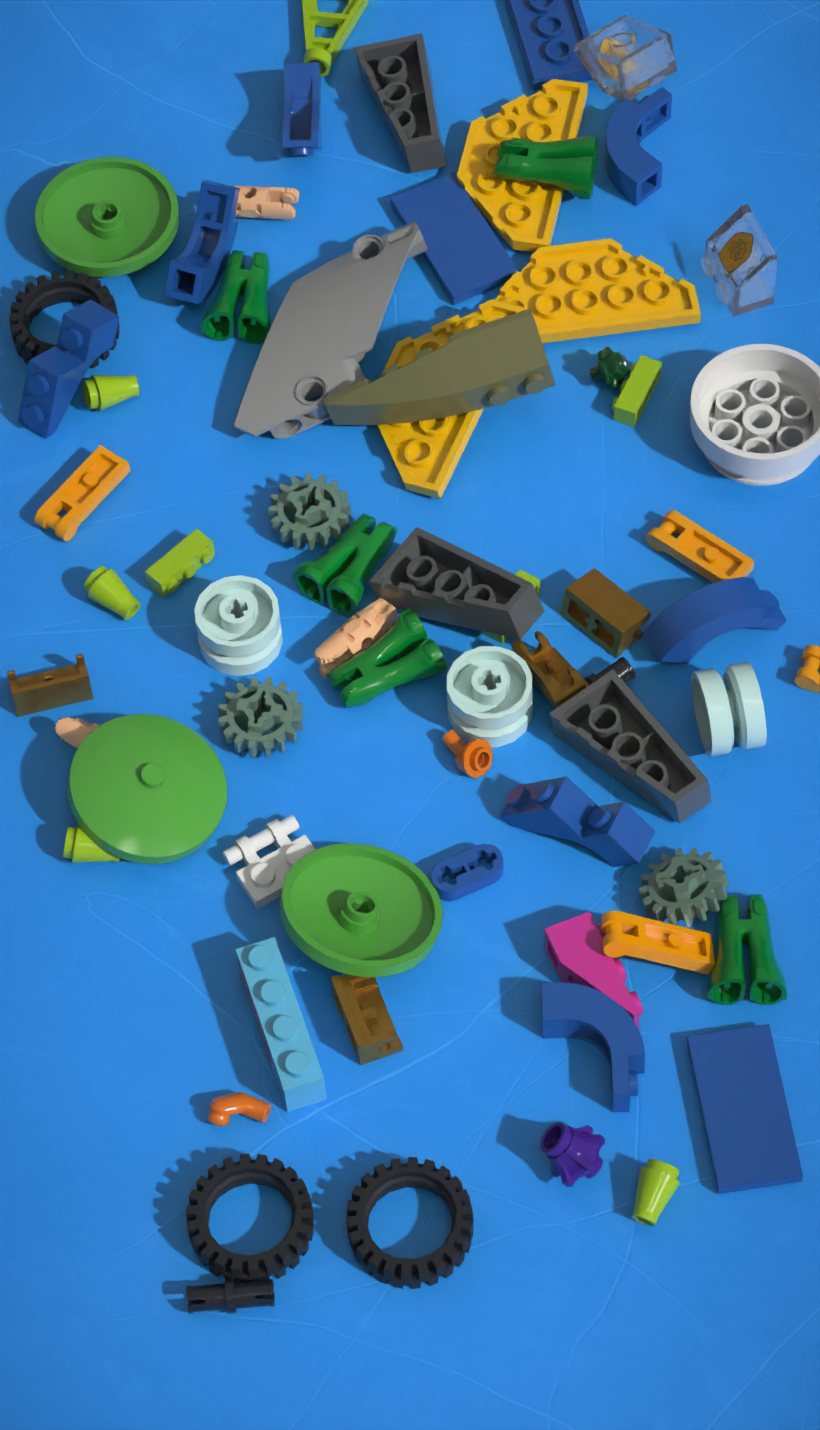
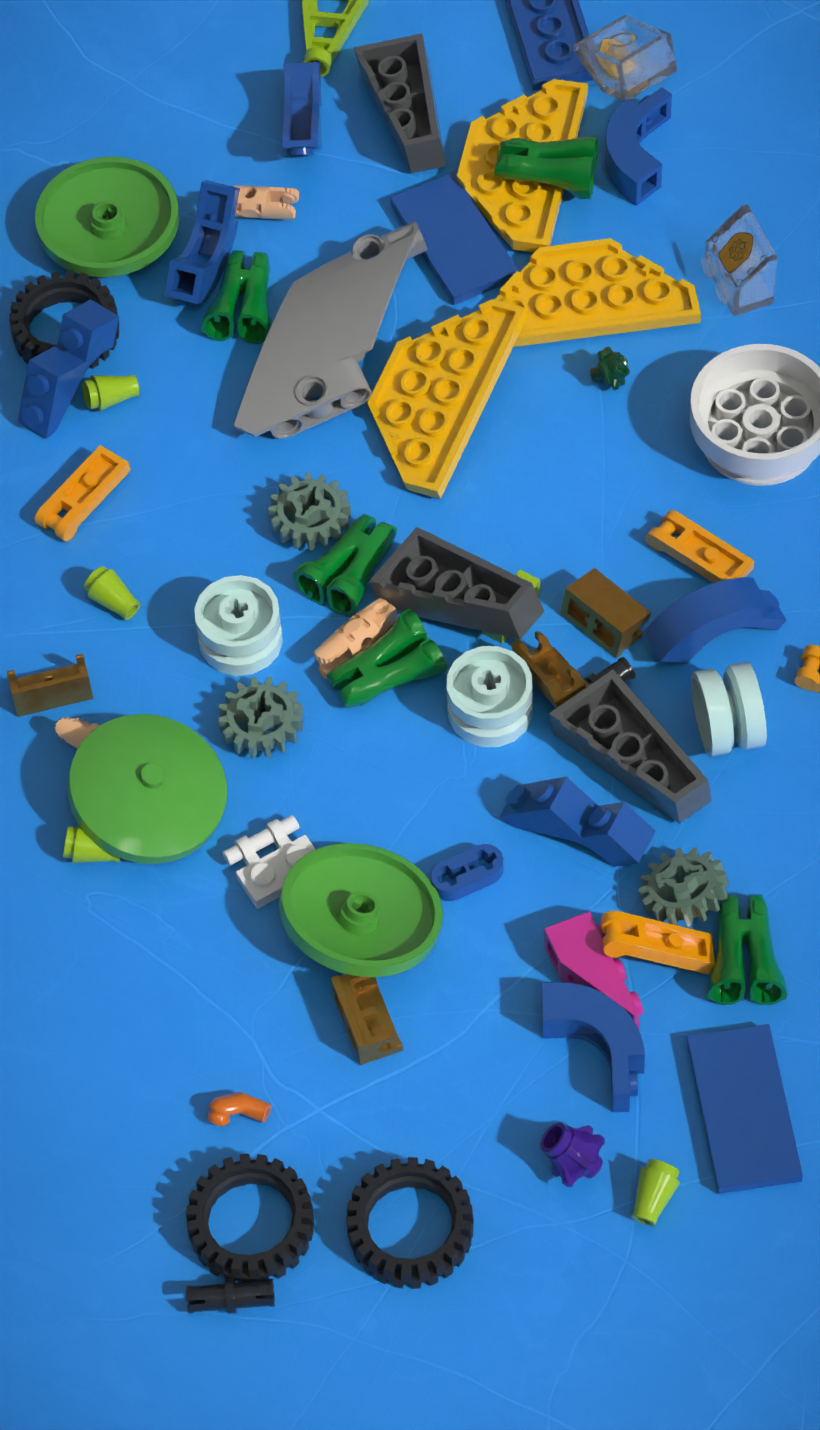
lime piece [145,528,215,598] -> none
medium azure brick [235,937,327,1112] -> none
olive wedge [324,308,556,425] -> none
orange plate [441,730,493,778] -> none
lime piece [611,355,662,427] -> none

